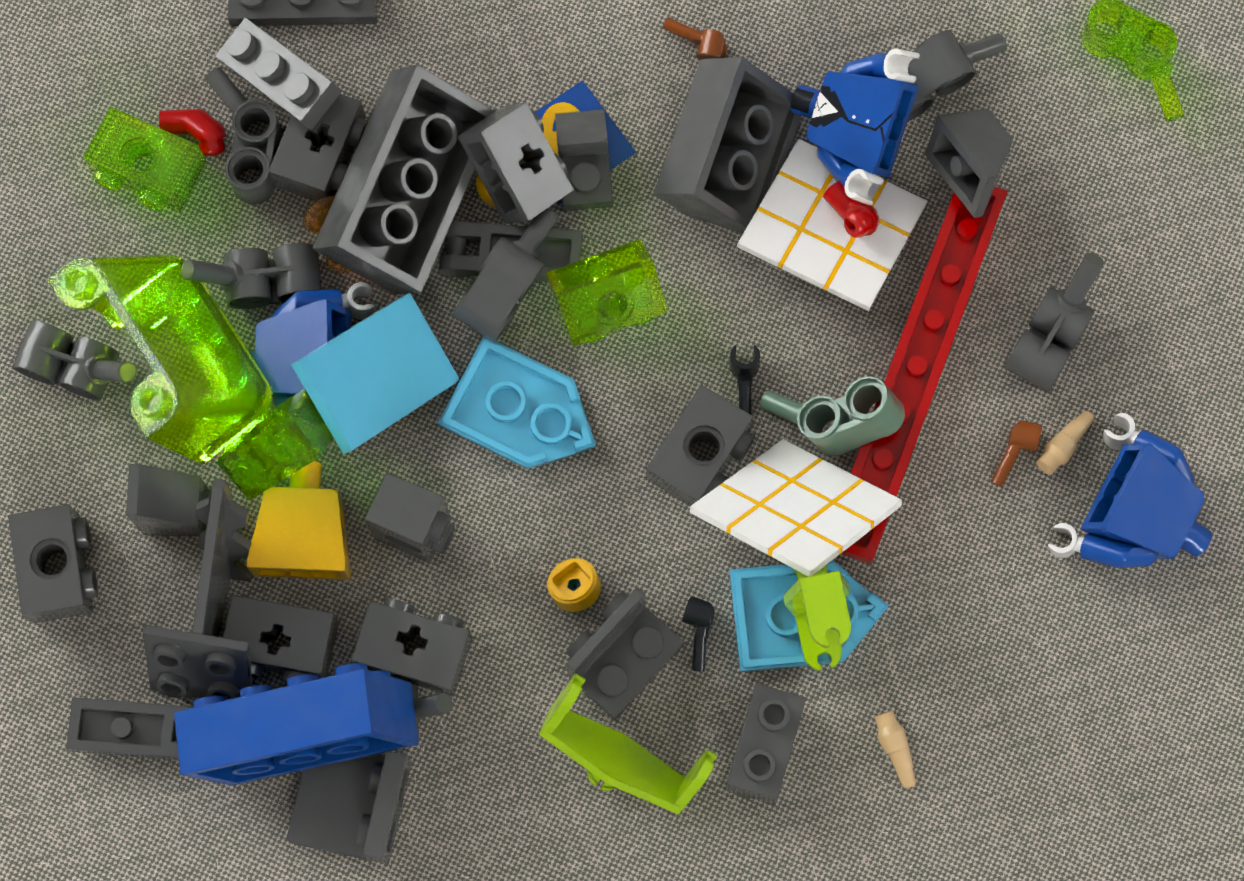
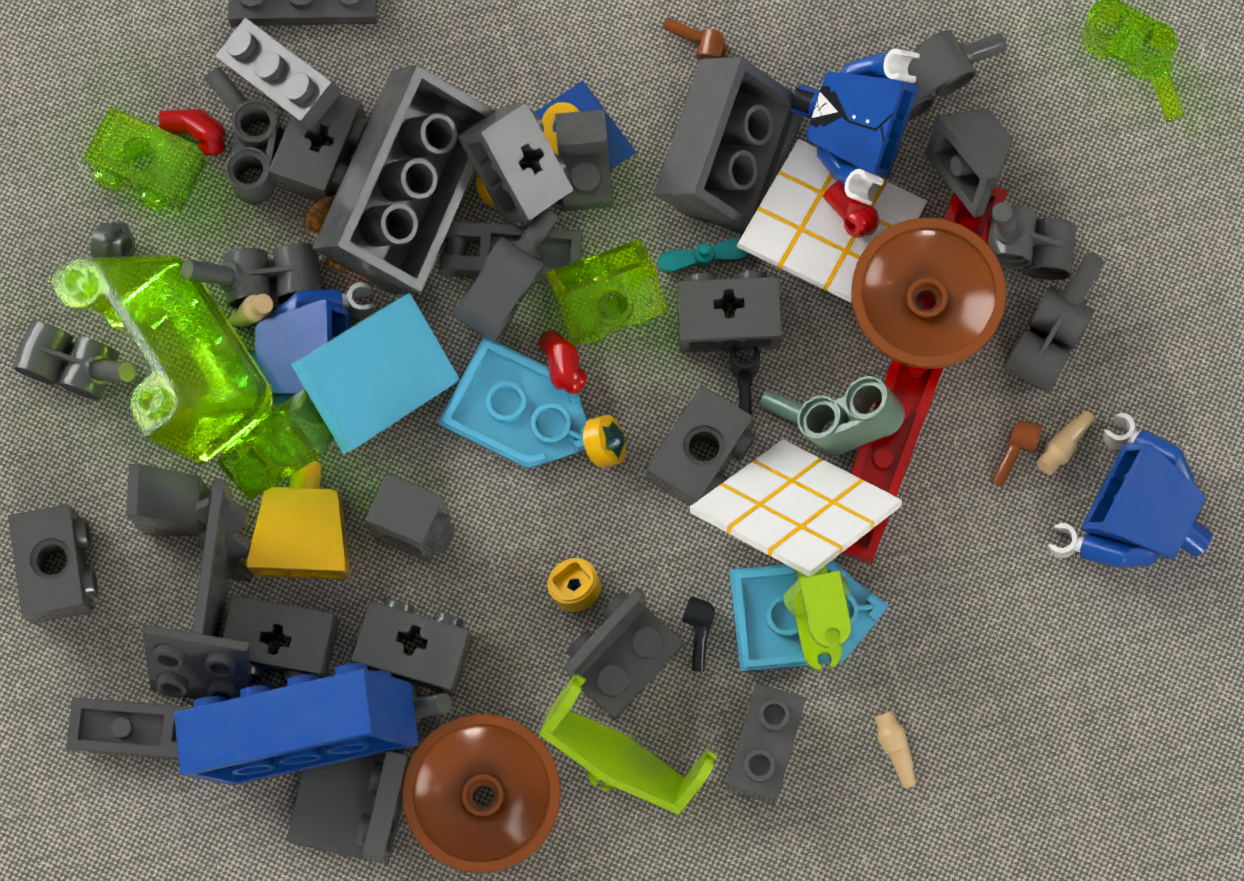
none -> dark grey plate [90,222,135,270]
none -> tan piece [230,294,273,327]
none -> dark orange dish [402,714,561,874]
none -> red arm [538,330,587,394]
none -> yellow tile [583,414,626,468]
none -> teal piece [657,237,749,273]
none -> dark grey brick [677,271,782,353]
none -> dark orange dish [851,218,1006,369]
none -> dark grey beam [988,202,1076,280]

